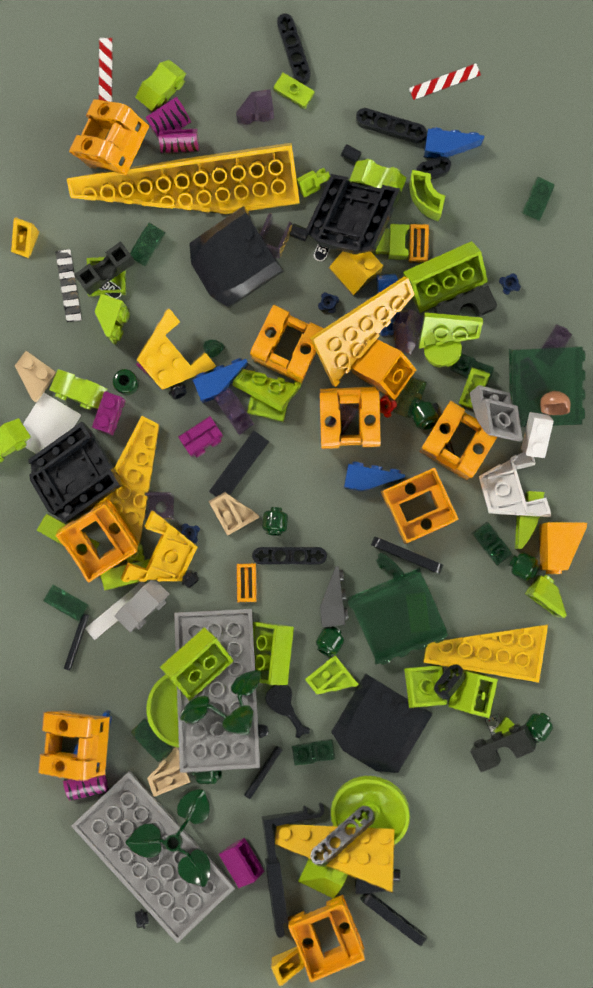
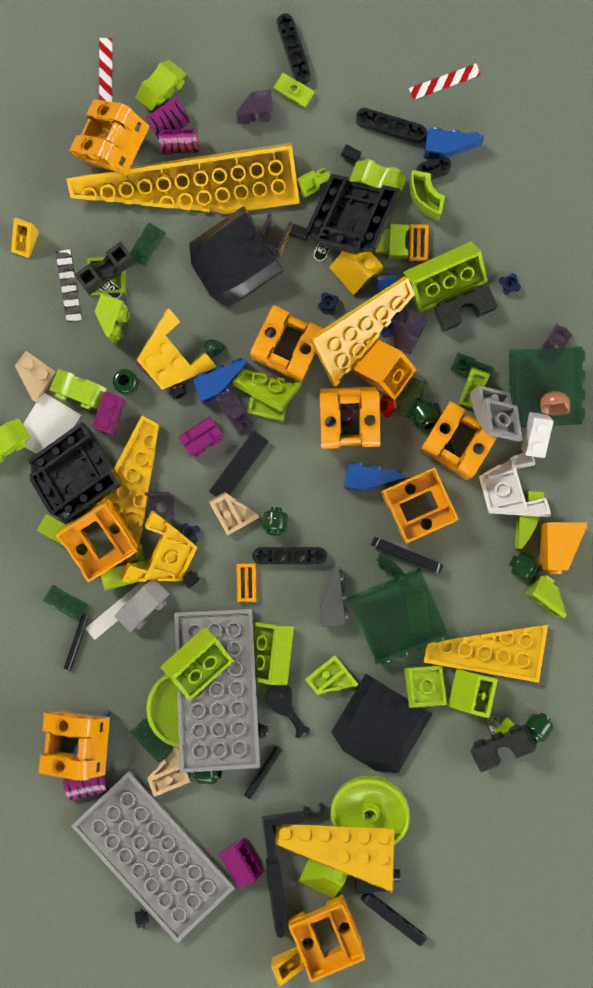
dark green plant [125,789,211,887] -> none
dark green plant [180,670,261,734] -> none
clear green slope [292,739,335,765] -> none
beam [310,806,375,867] -> none
dark green head [316,626,344,657] -> none
lime wing [419,312,483,349] -> none
lime tile [424,340,462,368] -> none
black beam [434,664,465,700] -> none
clear green slope [472,522,512,566] -> none
clear green slope [521,176,555,221] -> none

